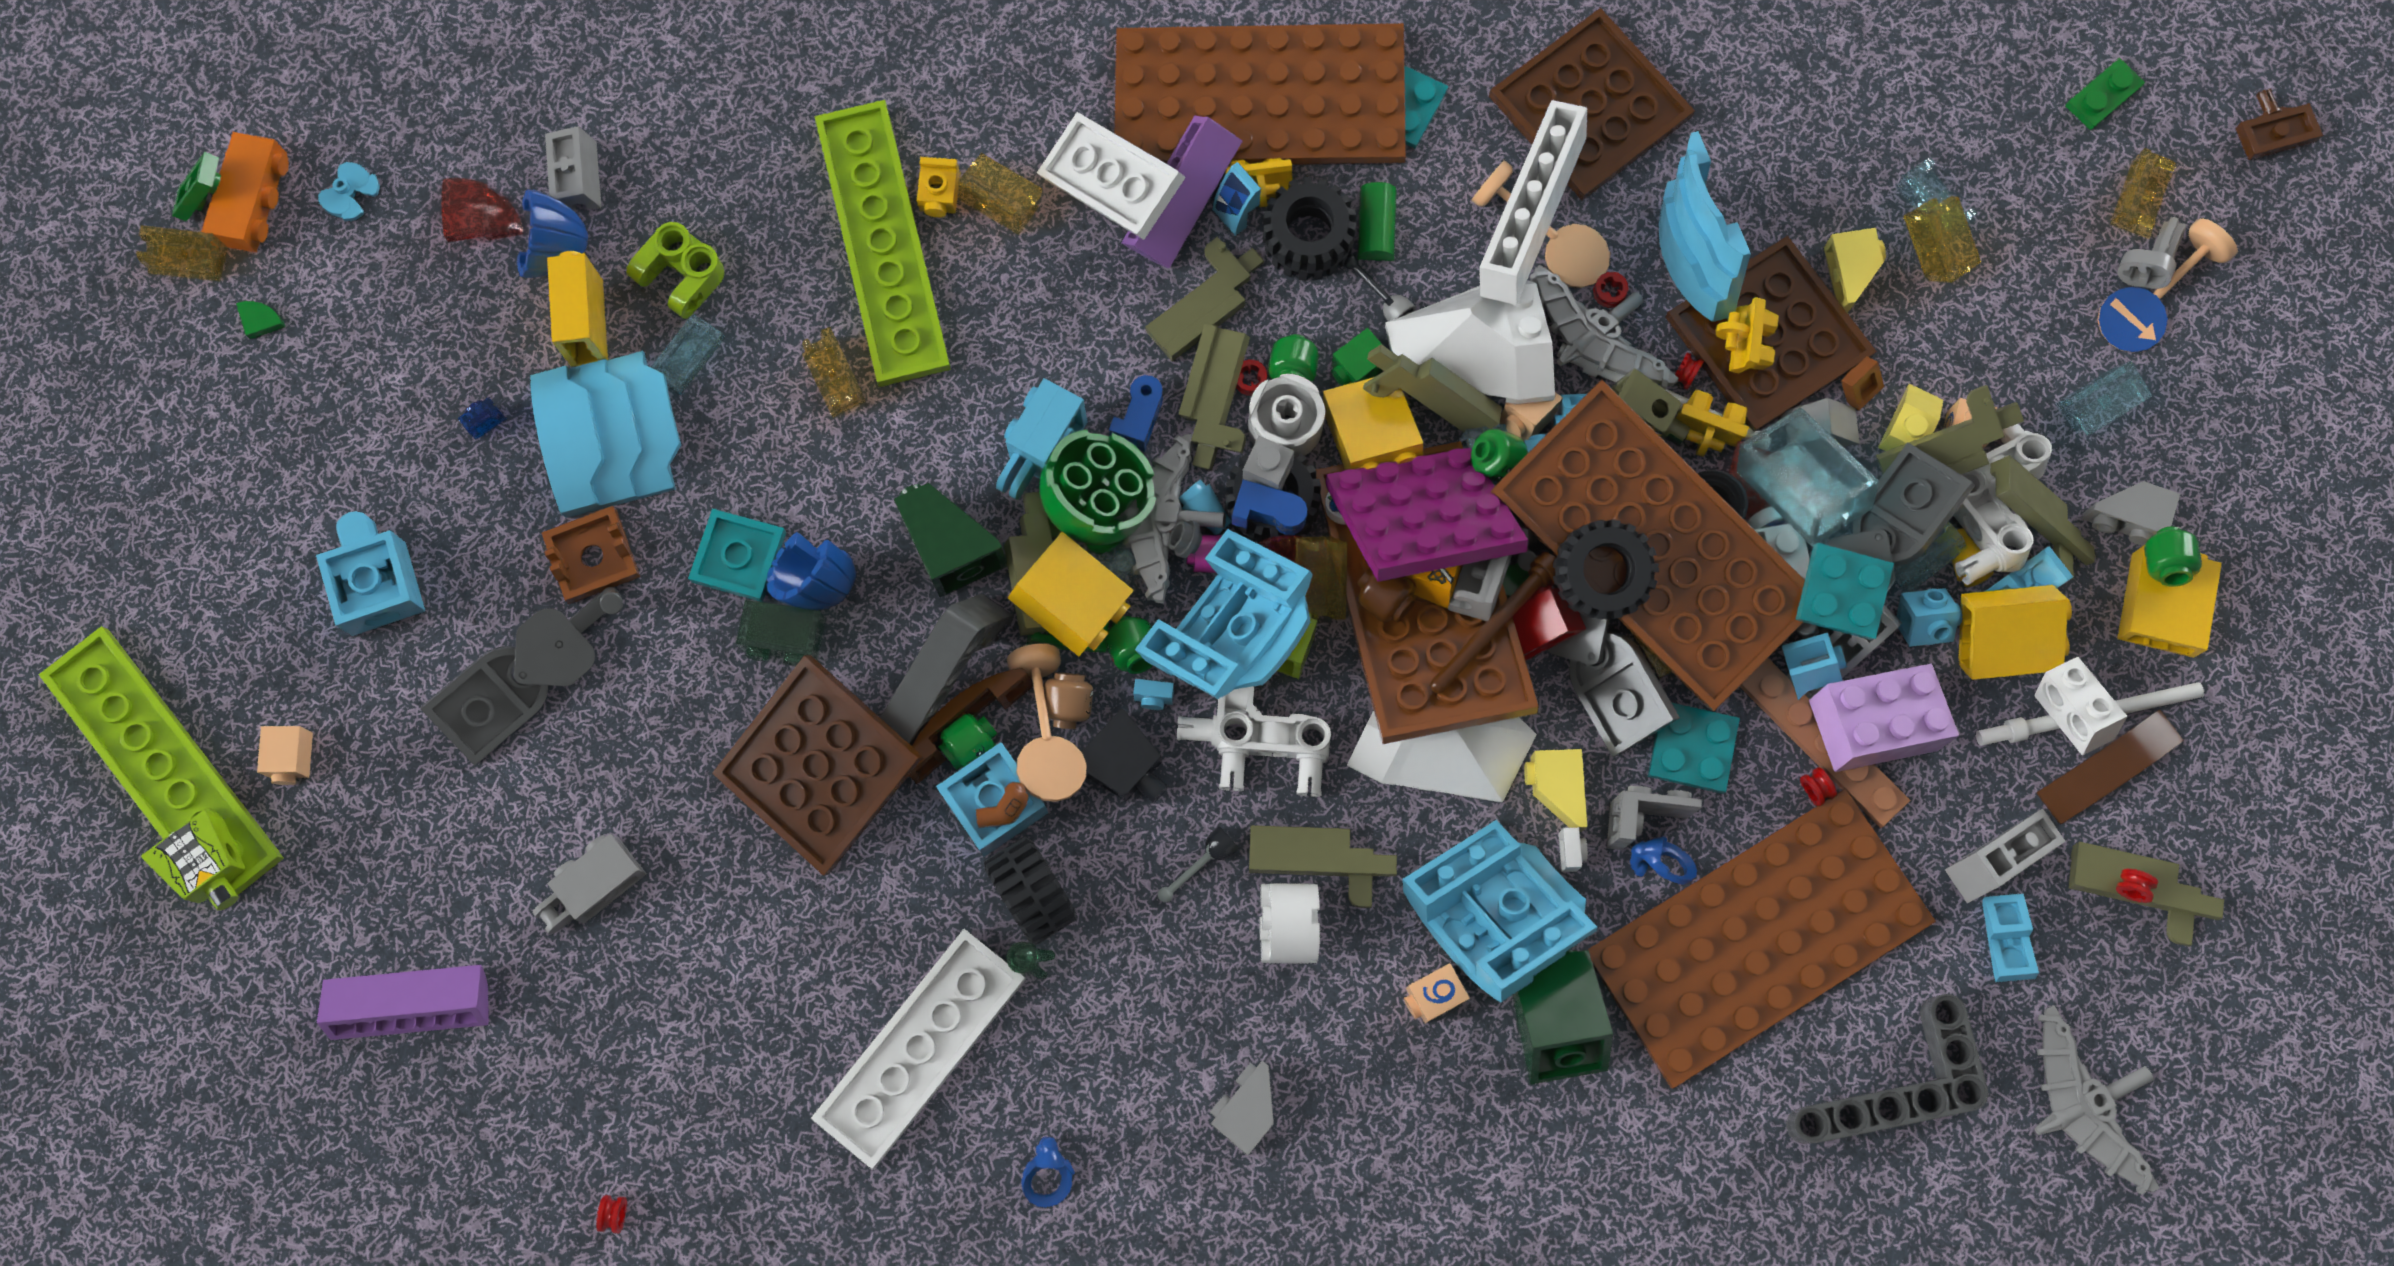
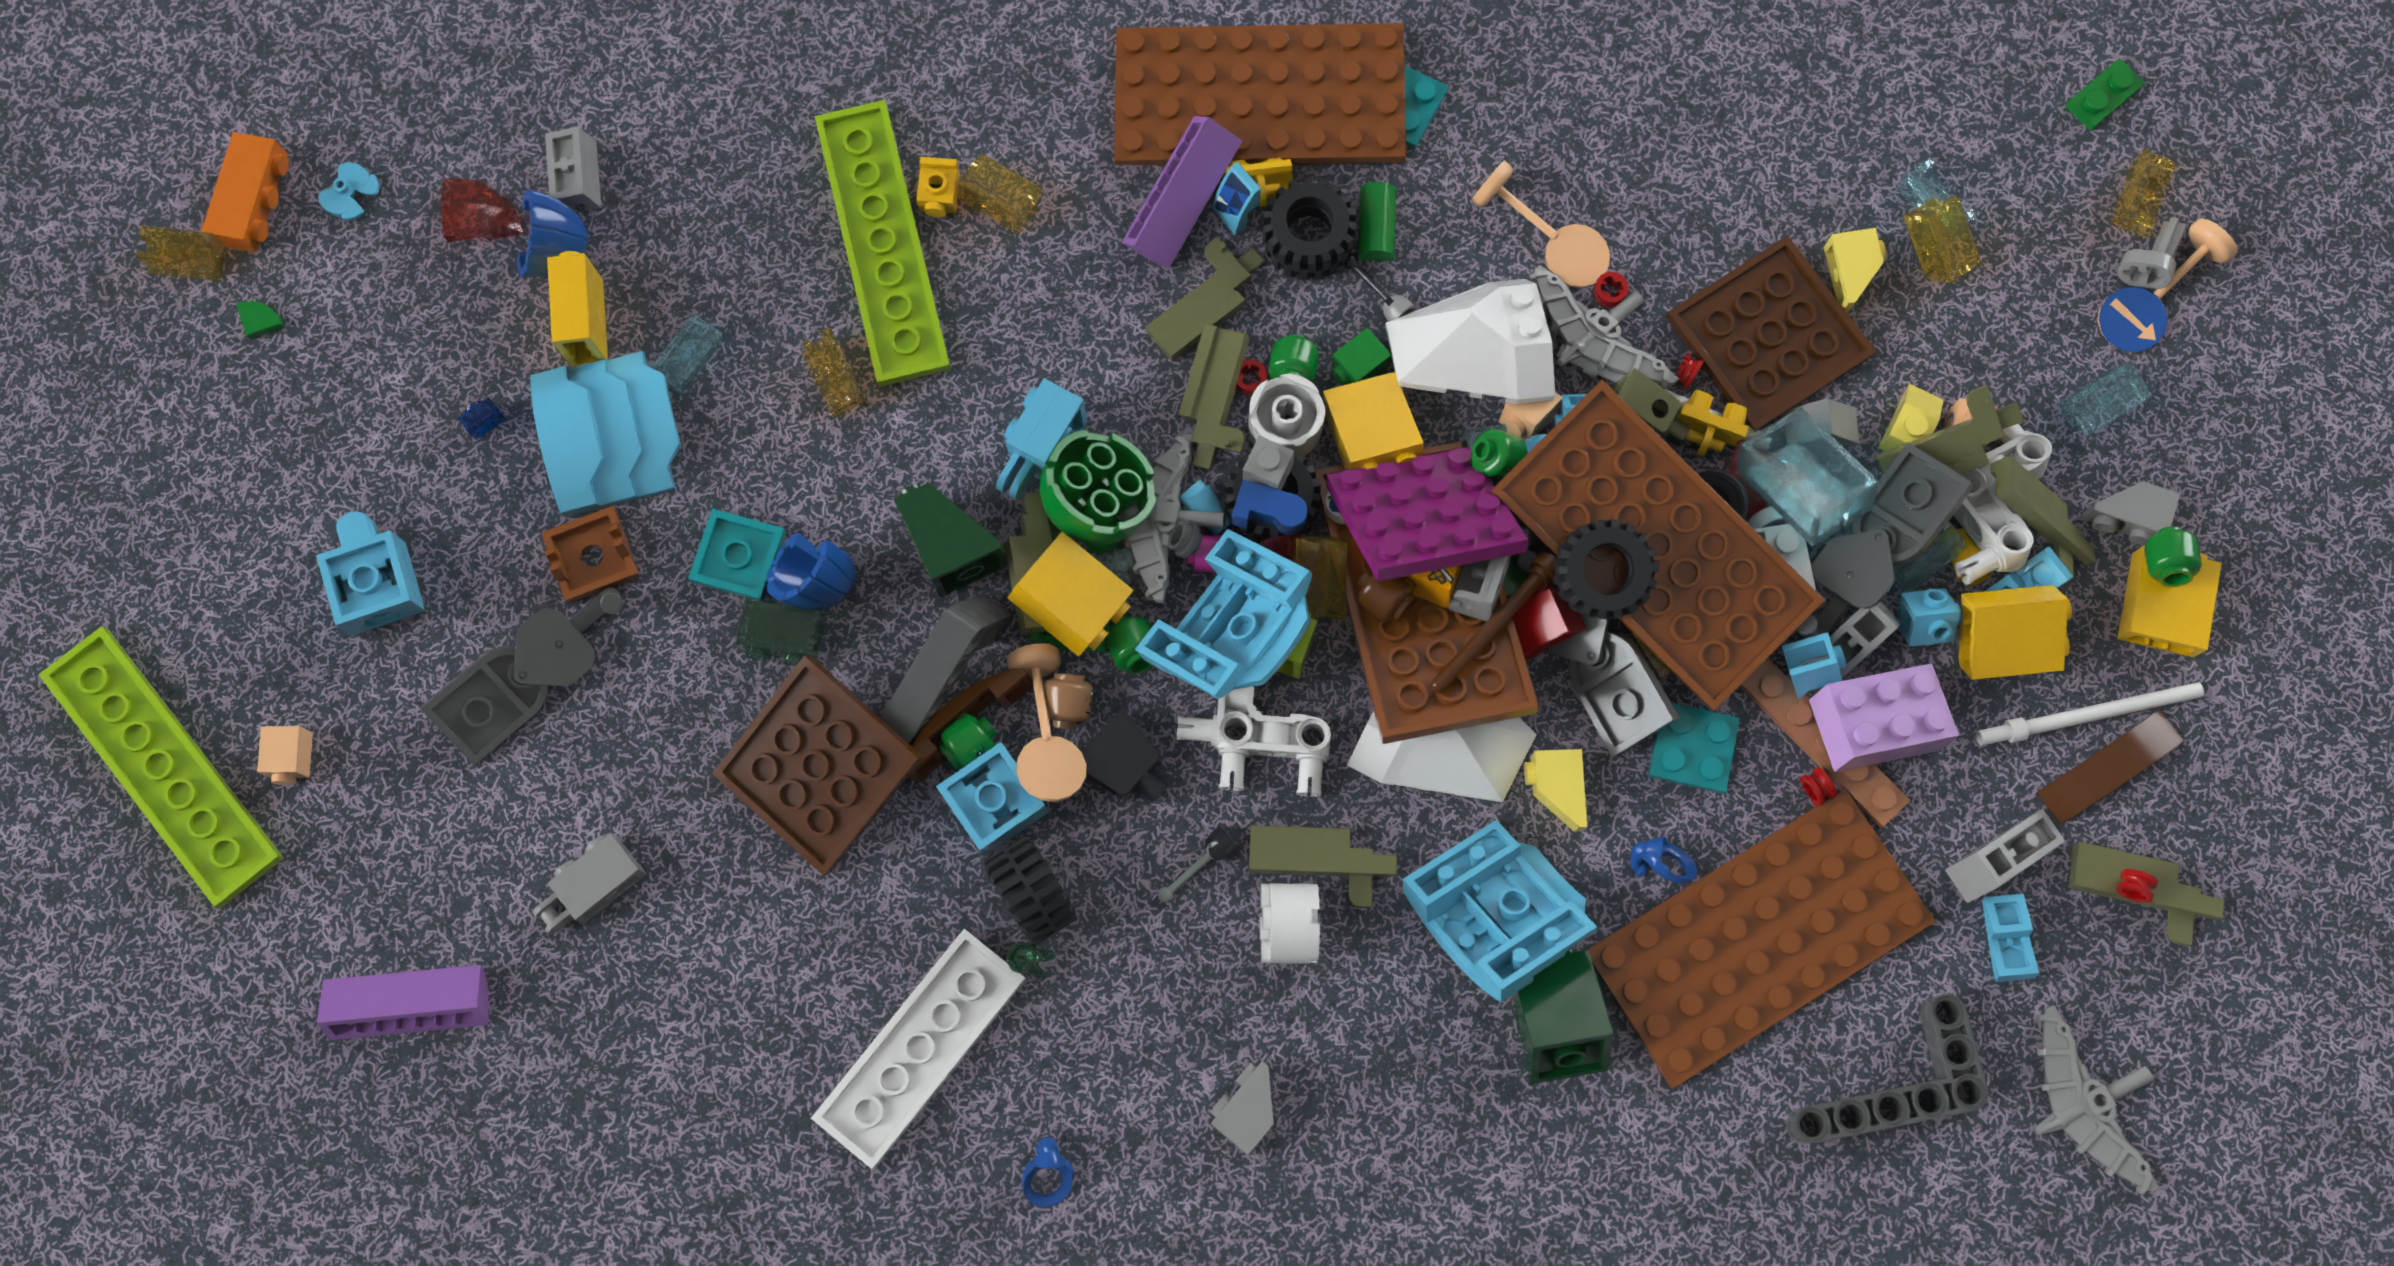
torso [141,809,245,911] -> none
green plate [172,151,221,222] -> none
red bush [596,1195,627,1234] -> none
lime piece [626,222,724,319] -> none
dark orange arm [976,782,1028,828] -> none
white plate [1037,112,1186,240] -> none
blue leg [1109,375,1163,452] -> none
medium azure plate [1133,679,1174,710] -> none
olive piece [1363,344,1502,436] -> none
light nougat brick [1404,963,1470,1023] -> none
white brick [1480,100,1587,305] -> none
reddish brown plate [1489,7,1695,201] -> none
white plate [1558,828,1588,872] -> none
light grey bracket [1607,786,1702,850] -> none
medium azure slope [1659,131,1751,322] -> none
yellow hips [1716,297,1779,374] -> none
teal plate [1795,543,1894,640] -> none
dark orange plate [1841,356,1885,411] -> none
white brick [2034,657,2128,755] -> none
reddish brown plate [2235,88,2324,160] -> none

